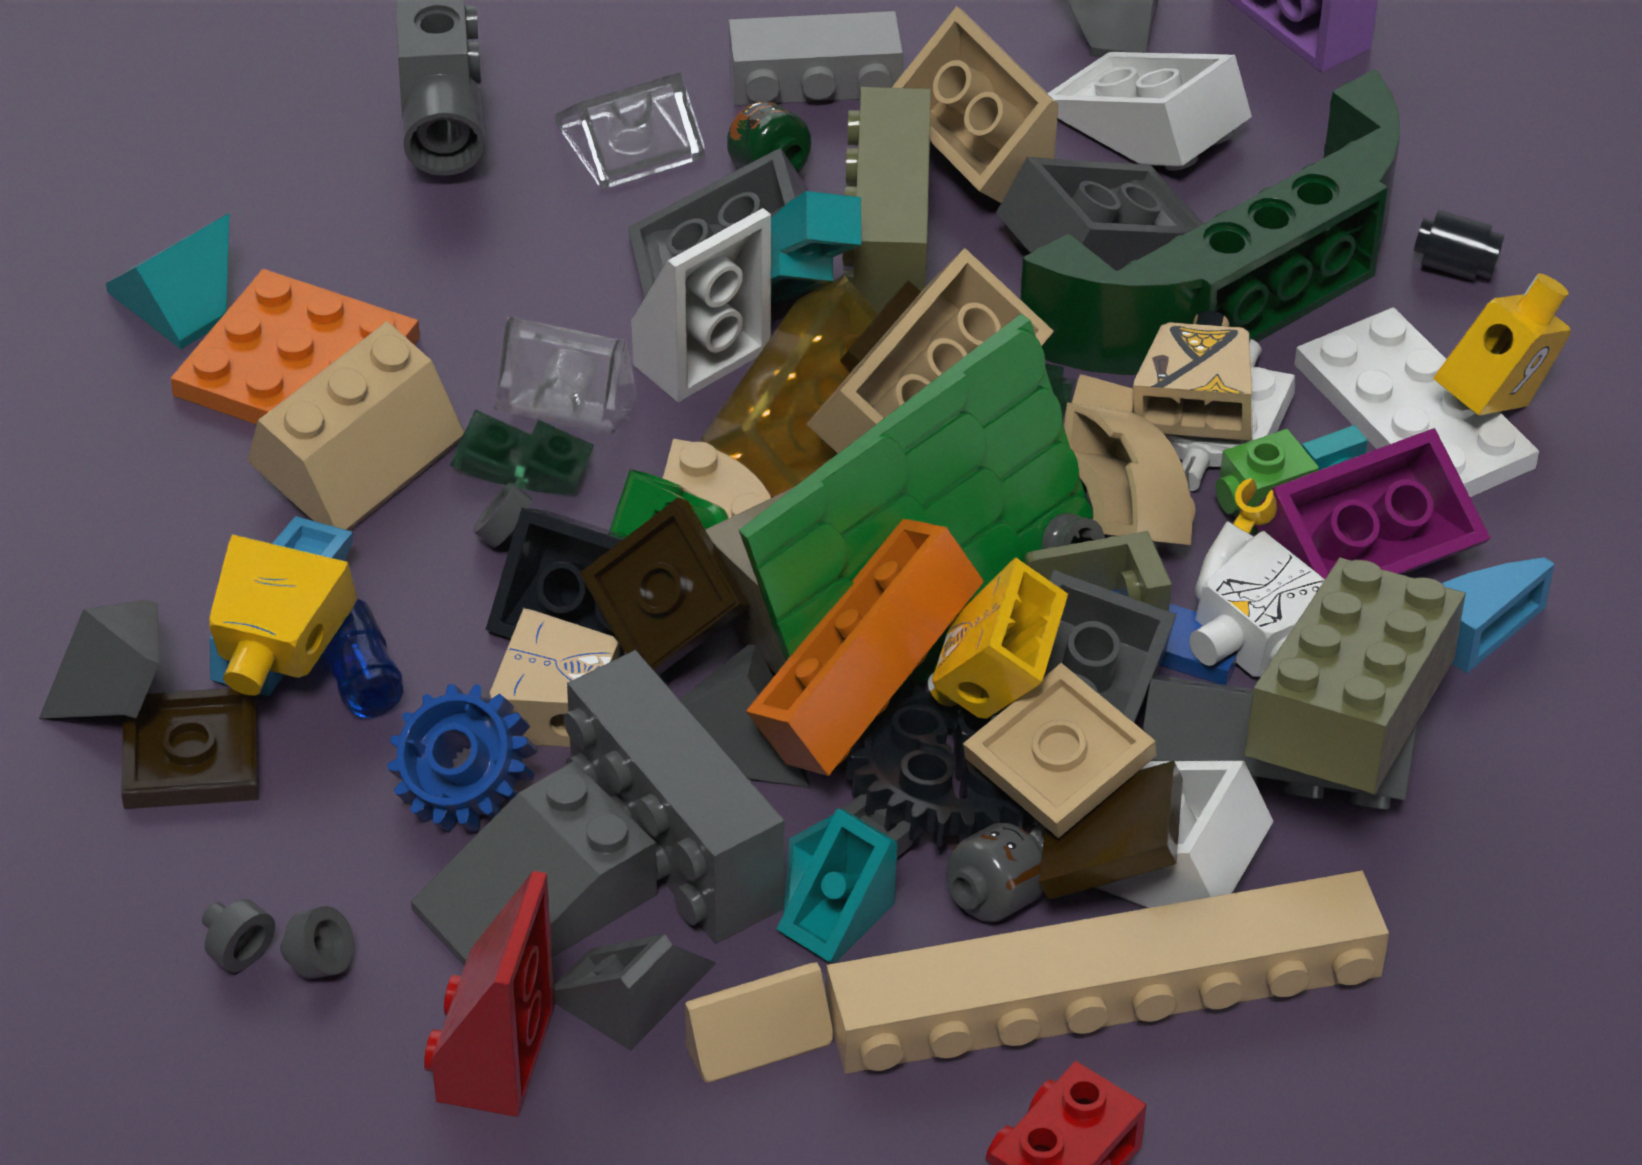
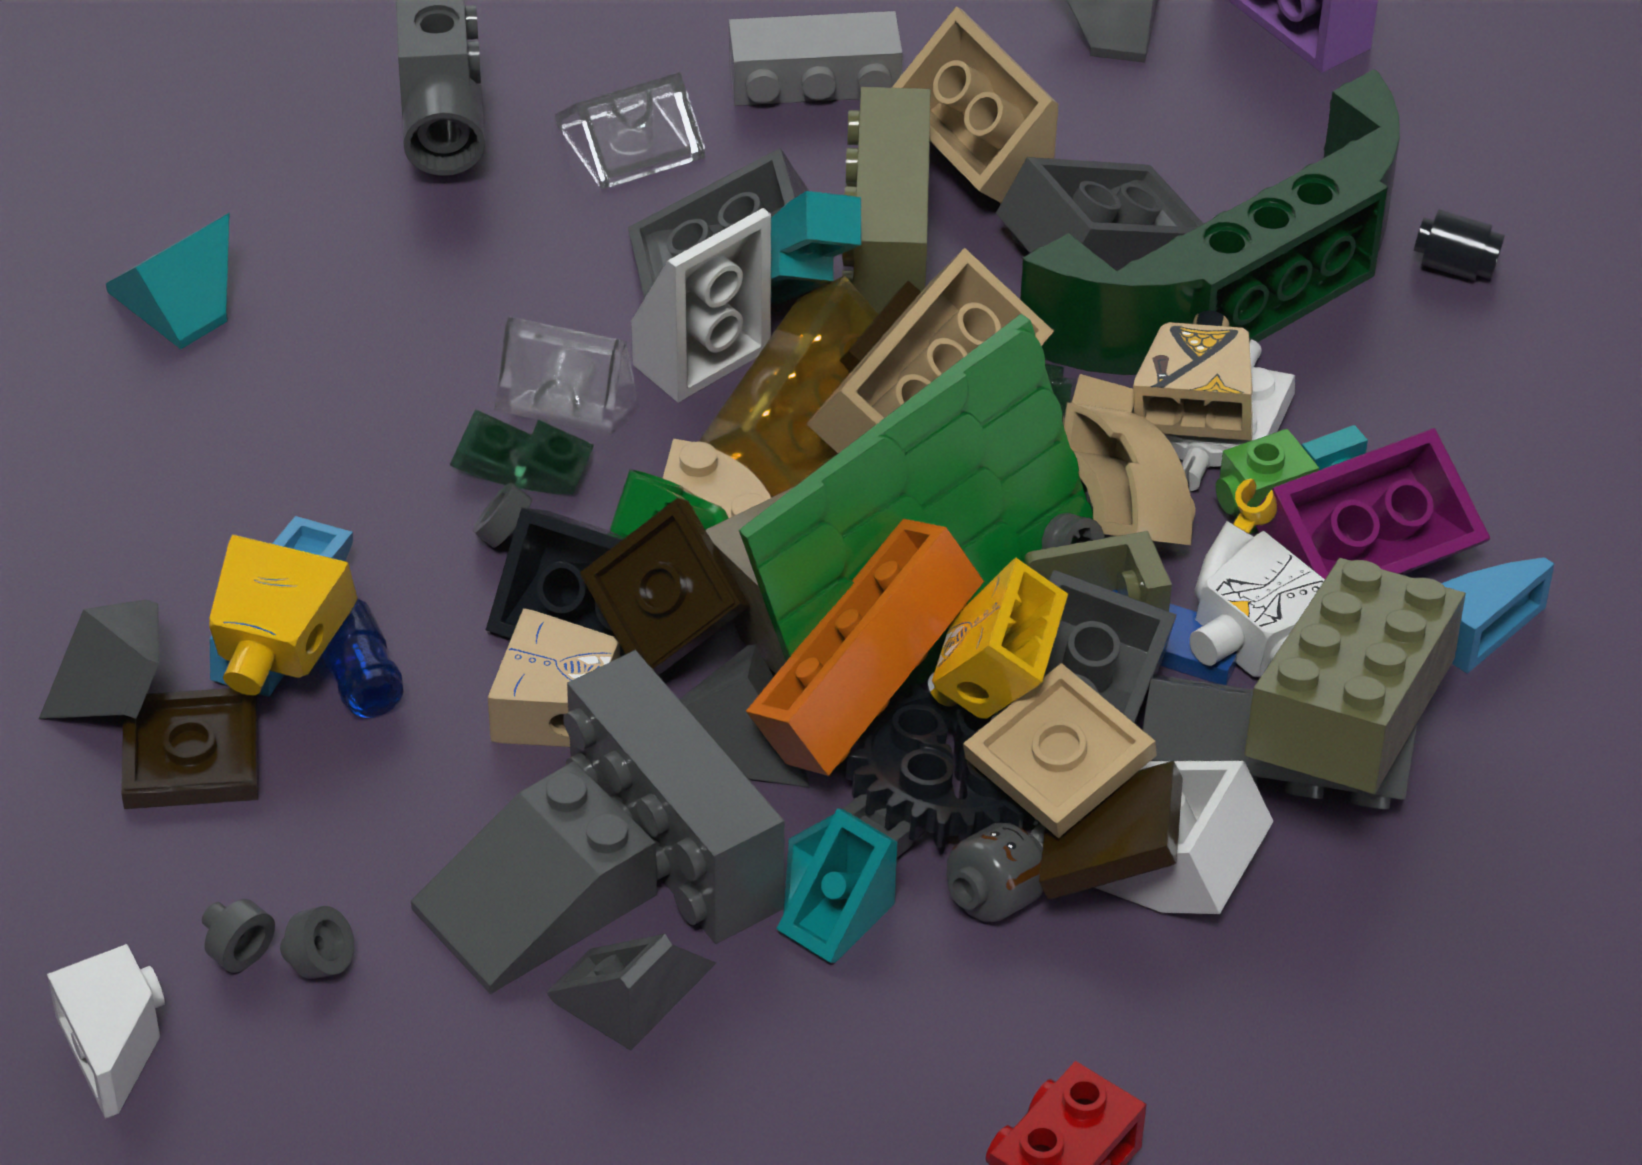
orange plate [170,269,420,425] -> none
tan slope [247,321,465,531] -> none
blue gear [387,684,537,833] -> none
red slope [424,871,555,1117] -> none
tan slope [685,962,833,1082] -> none
dark green head [727,101,811,173] -> none
tan brick [826,870,1389,1074] -> none
white slope [1048,52,1252,171] -> none
white plate [1294,307,1539,497] -> none
yellow torso [1433,273,1571,416] -> none
none -> white slope [47,944,165,1119]

